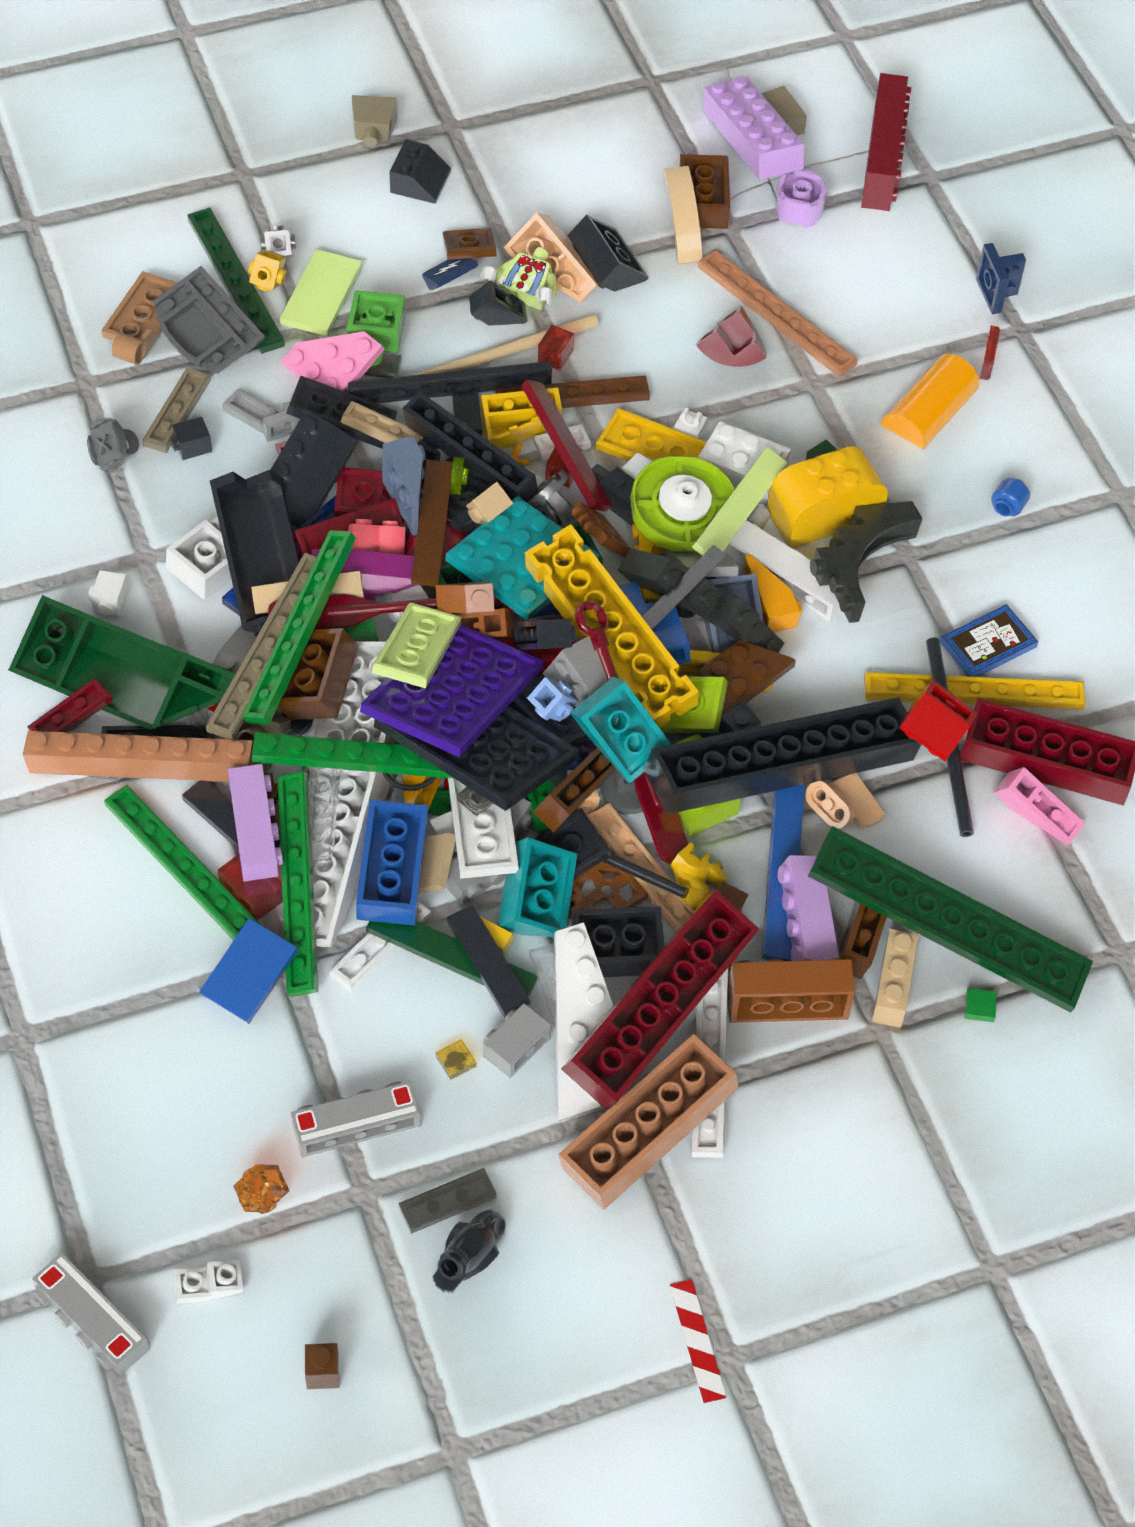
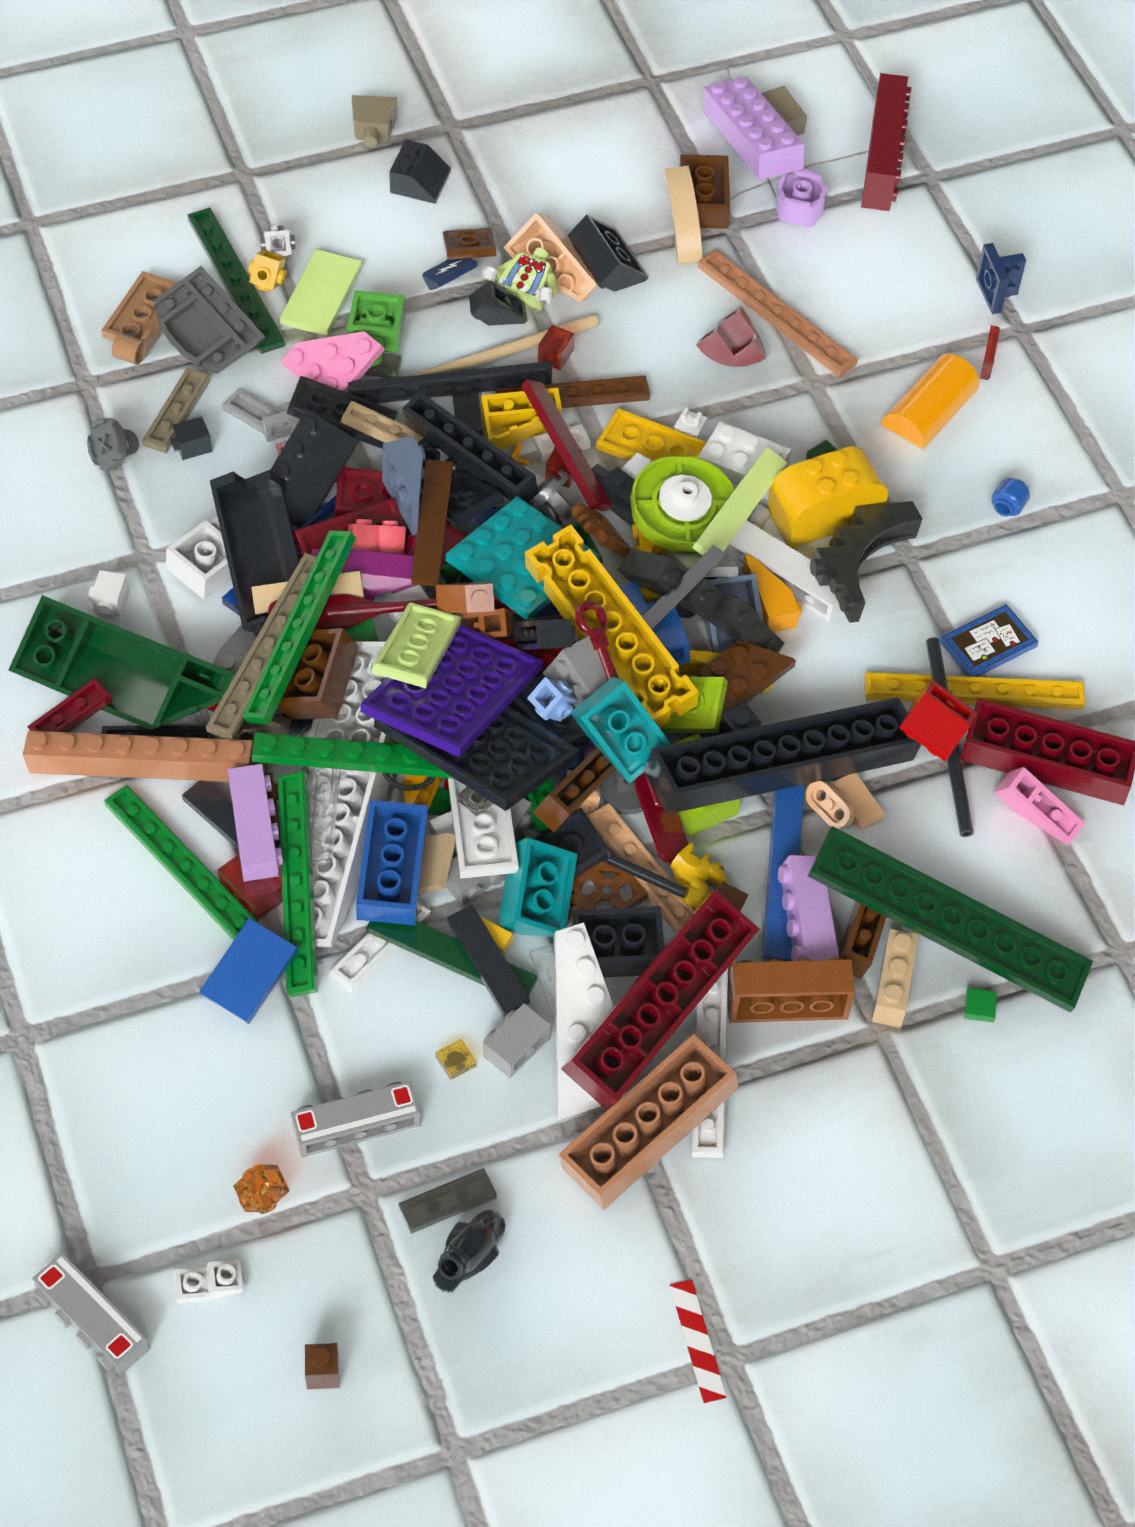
clear neon green plate [450,457,468,495] -> none
tan brick [466,482,513,525] -> none

